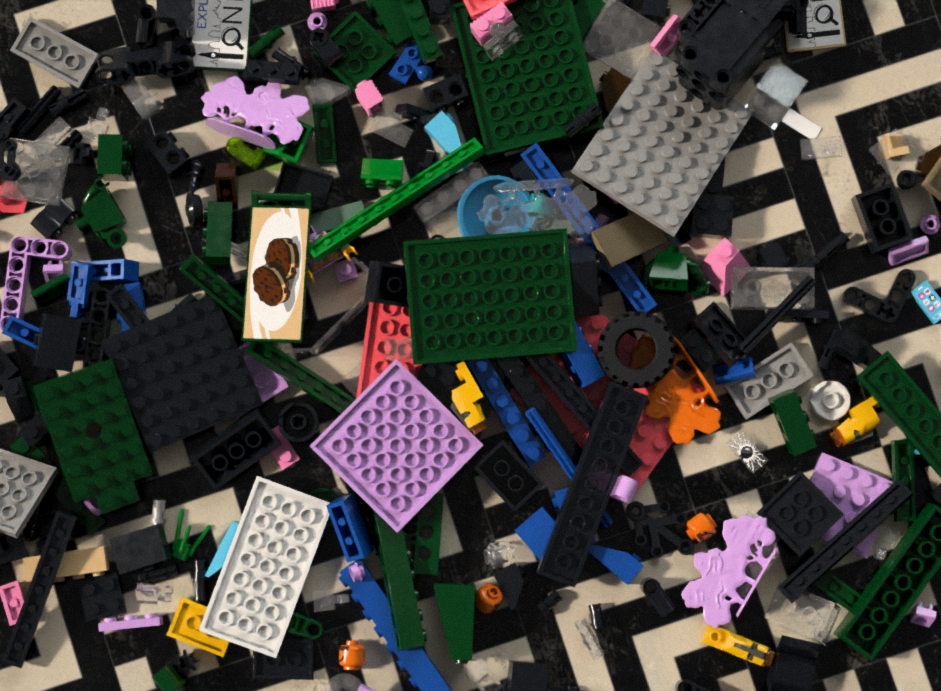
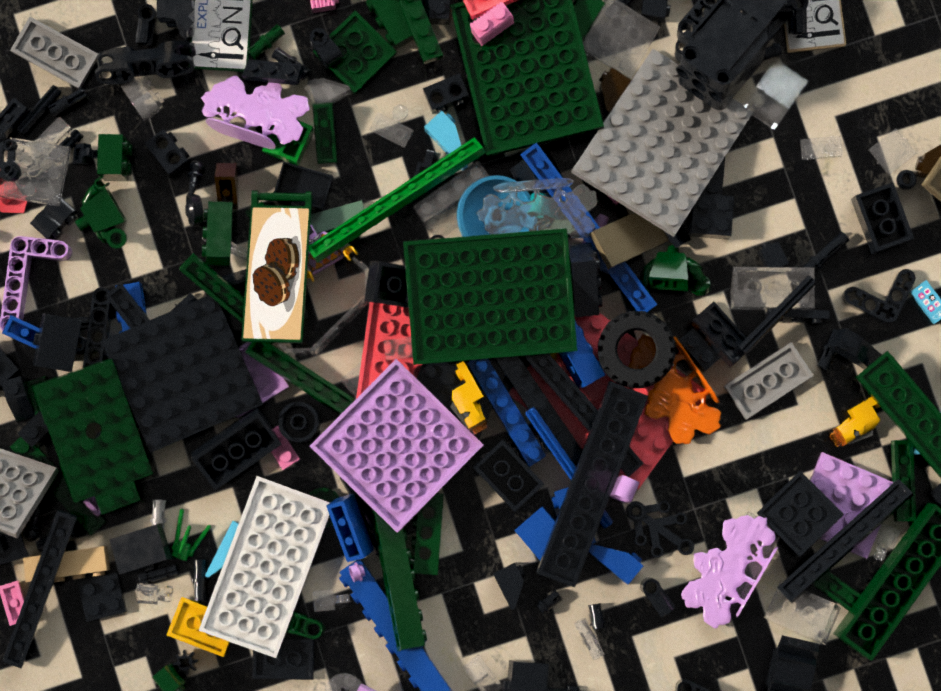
dark green tile [31,272,70,307] -> none
lavender tile [43,260,66,283] -> none
blue hinge [67,260,93,318] -> none
clear plate [83,107,110,142] -> none
blue slope [85,259,139,283] -> none
lavender plate [98,613,163,632] -> none
clear neon green leg [226,137,266,171] -> none
lavender plate [307,12,327,31] -> none
lavender plate [333,258,358,283] -> none
orange head [339,640,365,670] -> none
bright pink brick [355,80,385,118] -> none
green slope [361,158,404,190] -> none
blue plate [389,41,433,86] -> none
black plate [395,103,432,125] -> none
dark green slope [434,583,475,664] -> none
orange head [474,583,503,614] -> none
clear plate [483,20,523,60] -> none
clear head [484,541,515,569] -> none
black pin [563,103,602,138] -> none
bright pink plate [650,14,686,57] -> none
orange head [686,513,717,543] -> none
bright pink slope [699,238,751,297] -> none
yellow plate [701,625,775,667] -> none
blue tile [712,357,756,385] -> none
tile [727,430,769,474] -> none
dark green brick [768,389,817,456] -> none
white sticker [782,108,822,141] -> none
white tile [810,381,851,421] -> none
tan panel [881,133,910,161] -> none
lavender tile [888,235,929,266] -> none
lavender tile [910,601,937,628] -> none
lavender plate [920,214,940,235] -> none

